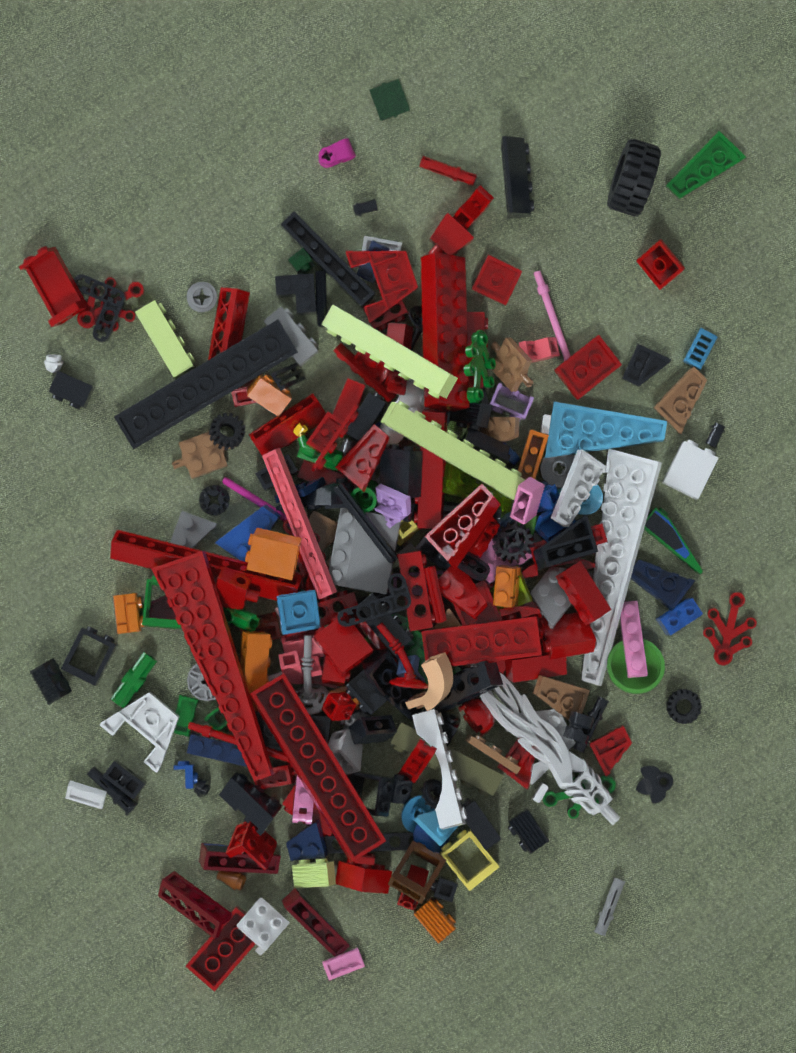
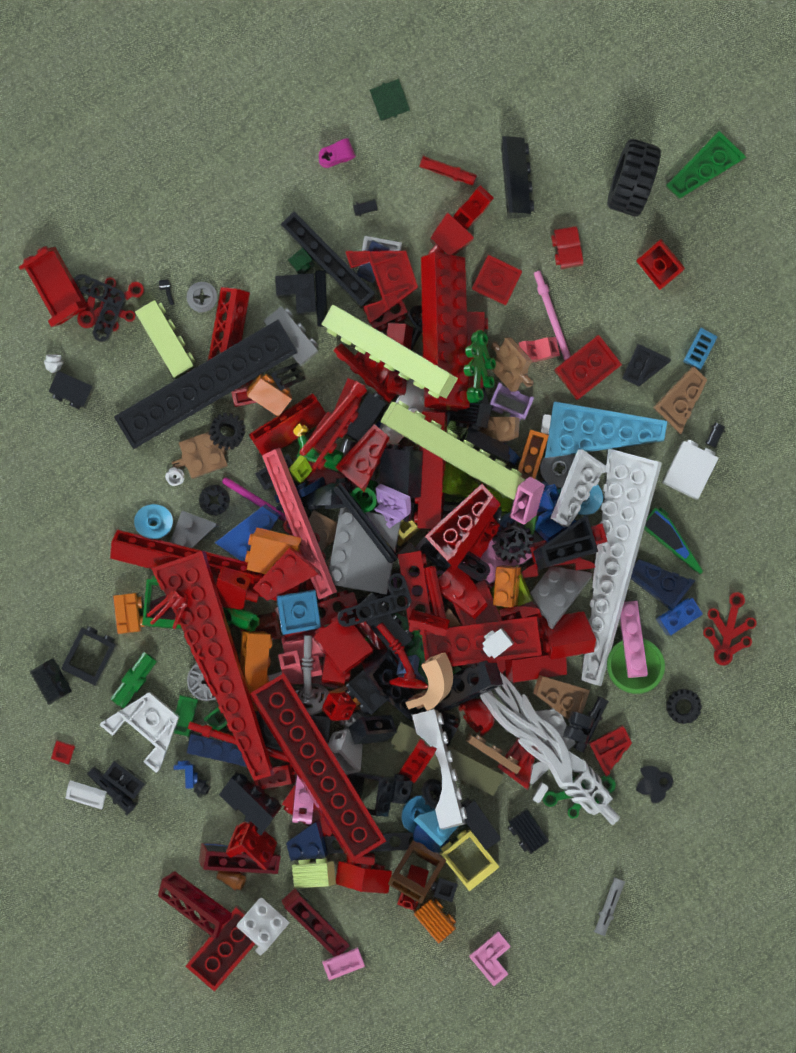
red brick [555,560,612,625] -> none
none -> red tile [51,740,76,765]
none -> medium azure dish [134,504,173,539]
none -> red plant [147,589,188,629]
none -> black hand [159,280,174,306]
none -> white plate [165,467,184,486]
none -> red wing [253,546,320,601]
none -> lime tile [289,455,312,484]
none -> red piece [299,381,367,456]
none -> red plate [409,610,450,636]
none -> bright pink plate [469,931,511,986]
none -> white brick [482,628,514,659]
none -> red brick [551,226,584,269]

